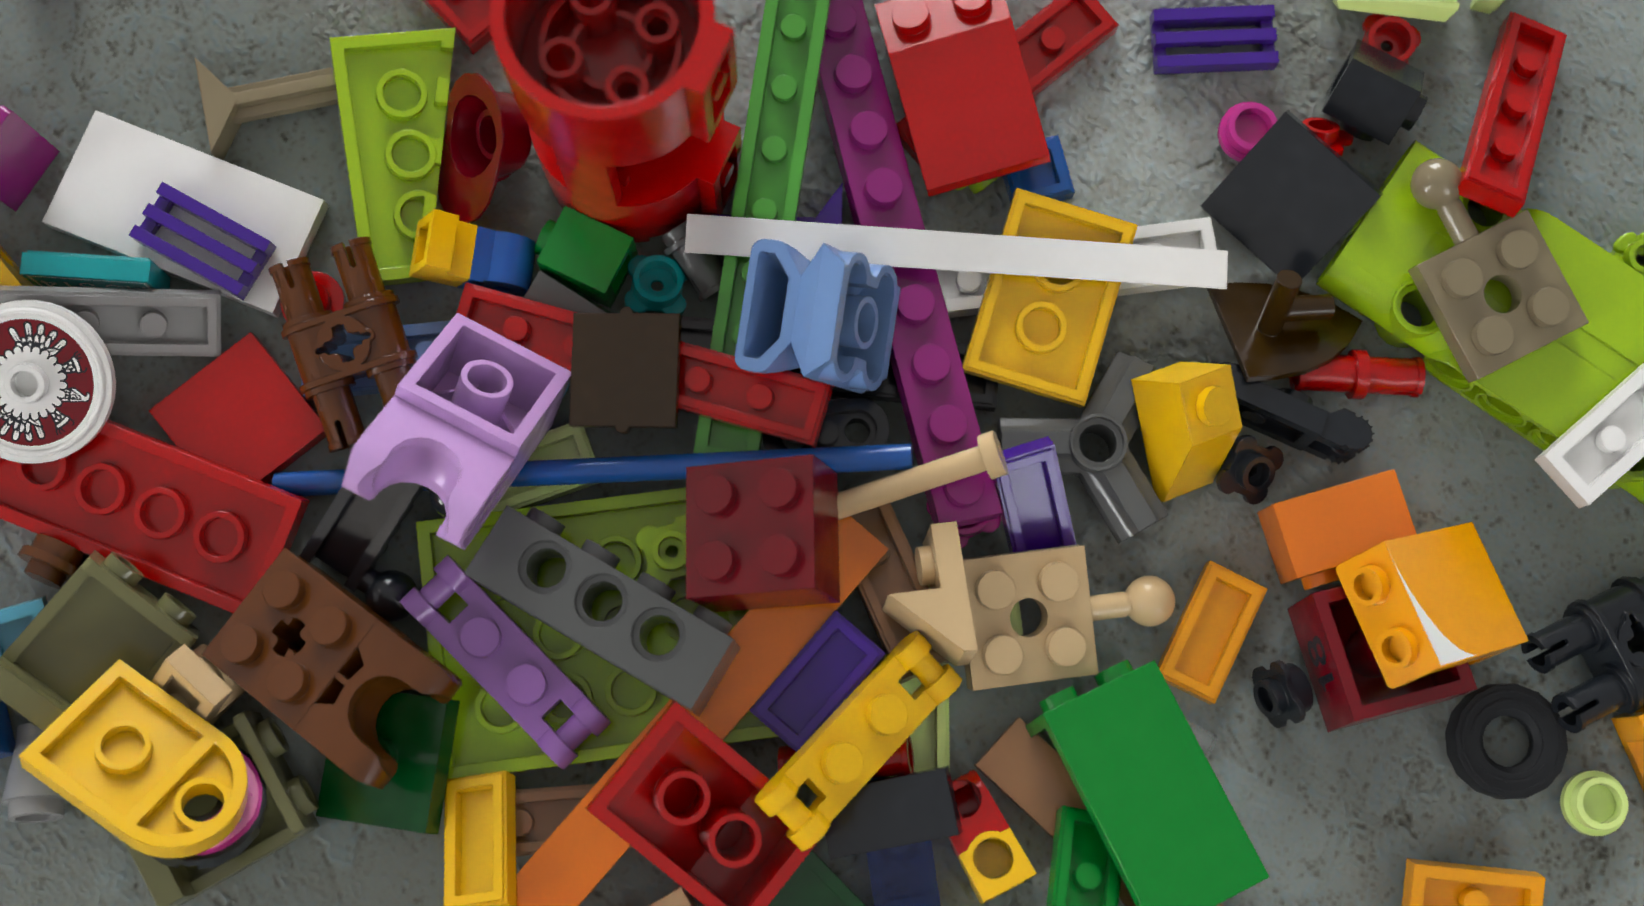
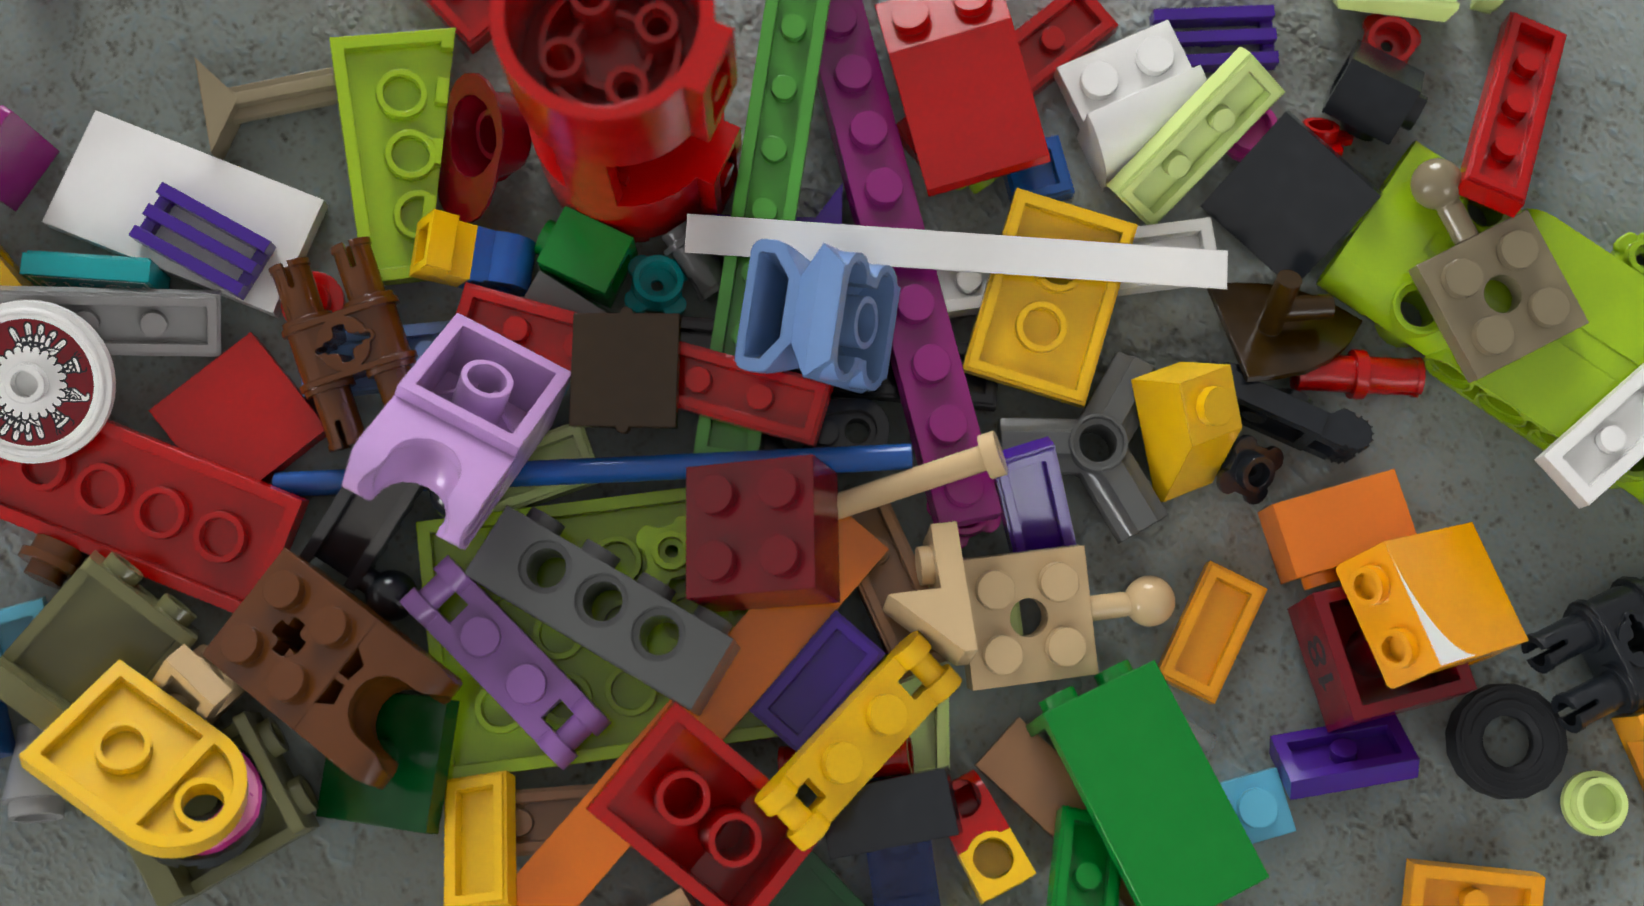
black plate [1252,660,1313,728] -> none
none -> white brick [1054,20,1207,191]
none -> yellowish green tile [1106,46,1285,225]
none -> medium azure plate [1220,767,1296,844]
none -> dark purple plate [1269,714,1420,800]

